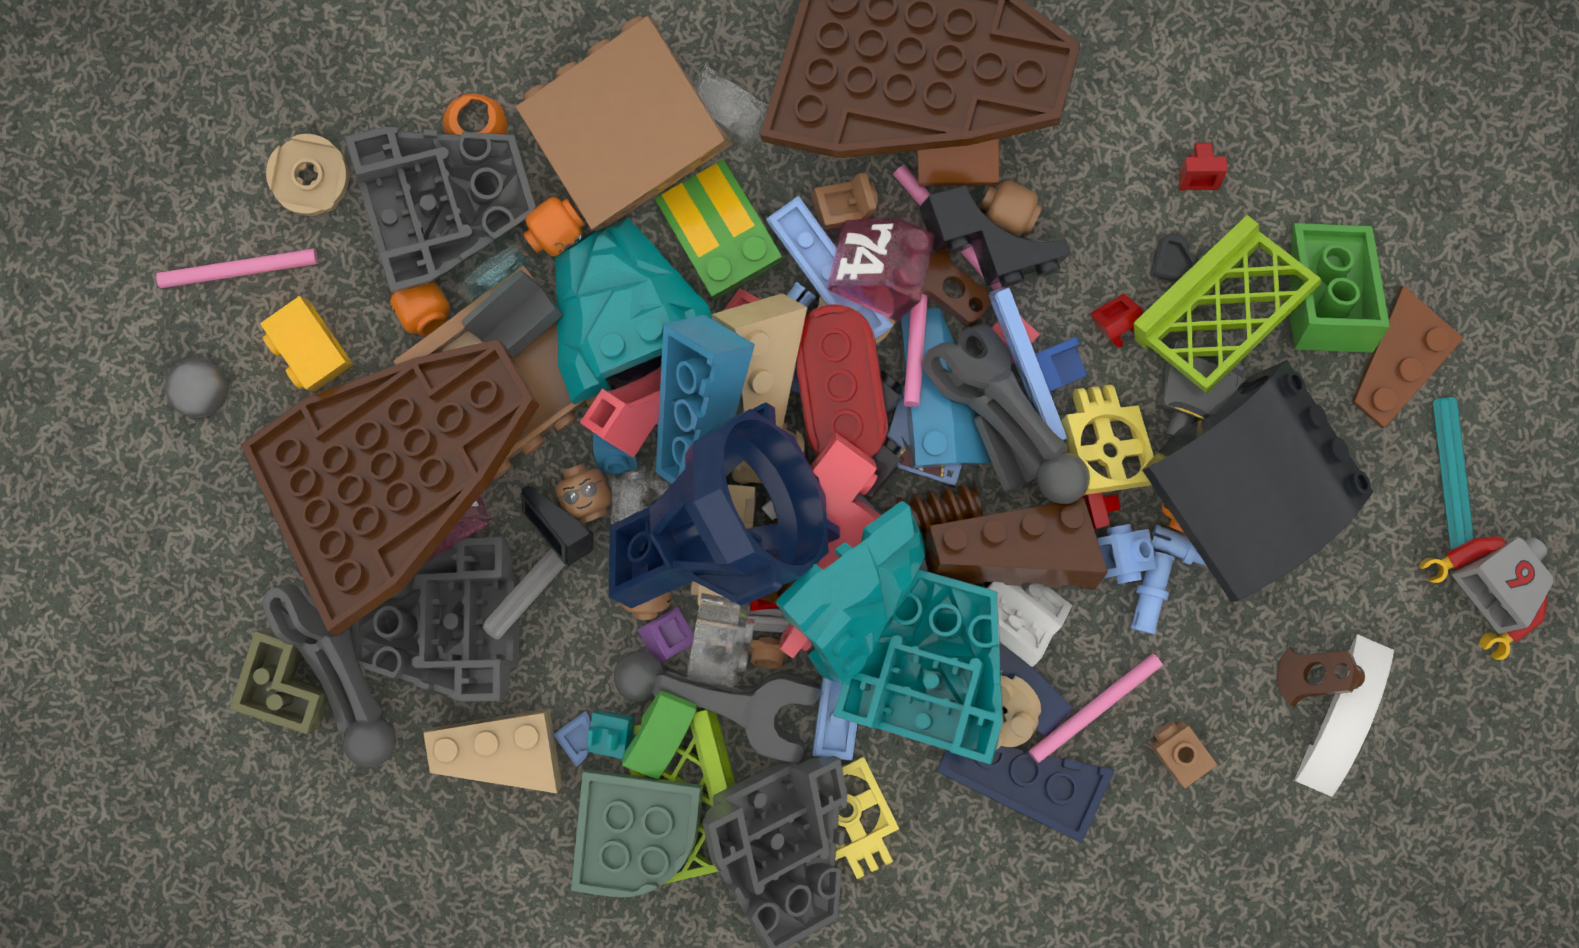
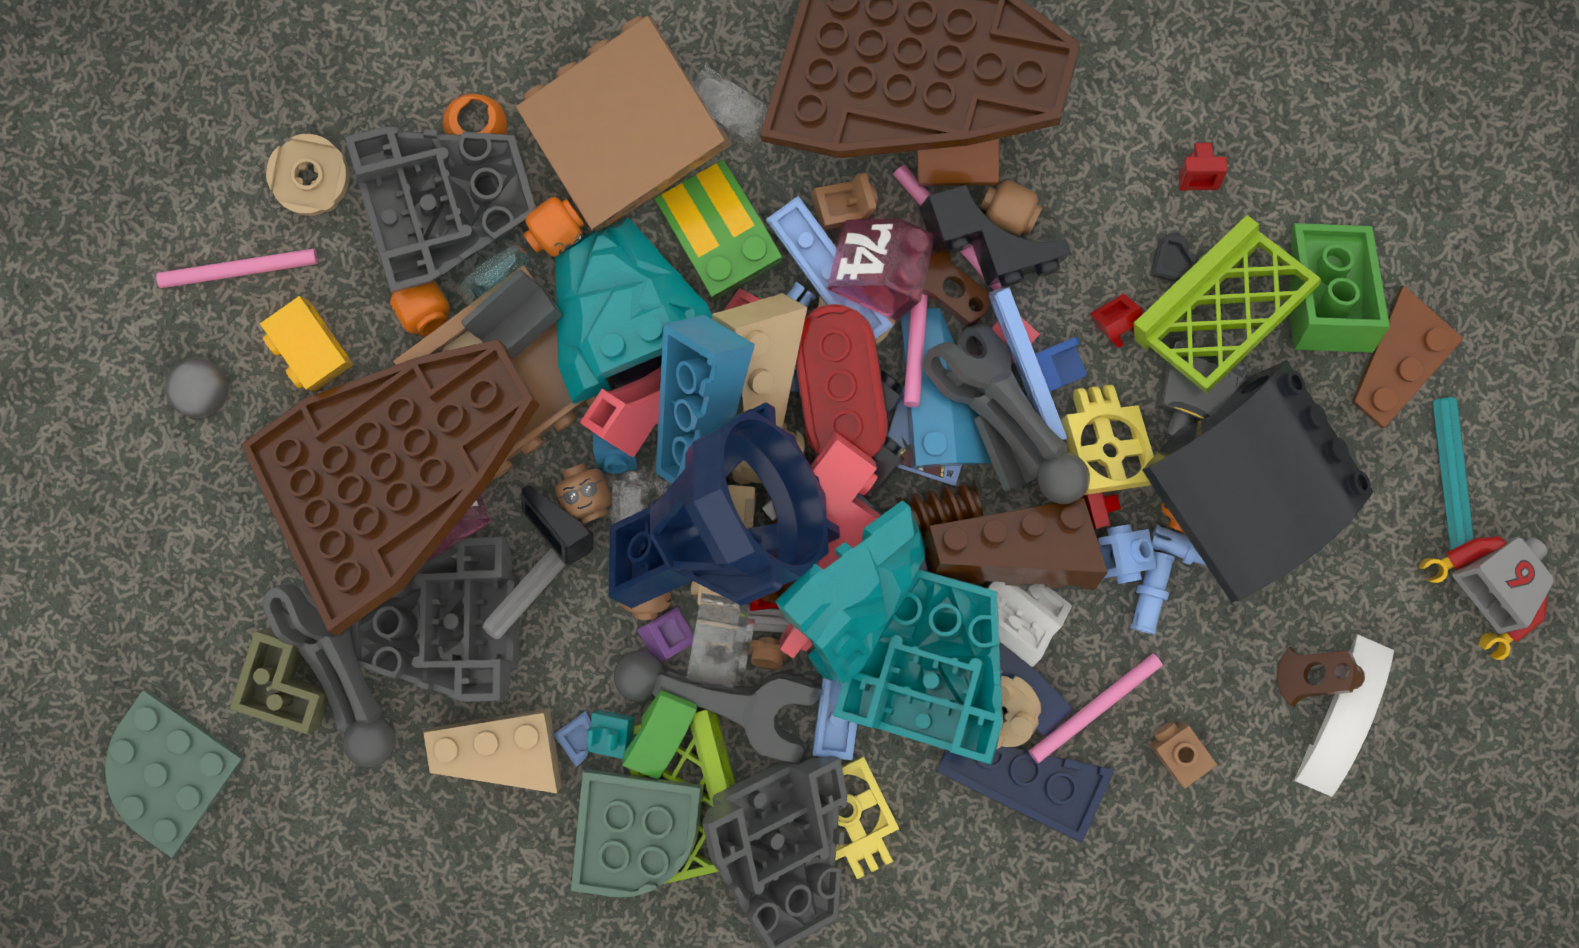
none -> sand green plate [105,689,244,858]

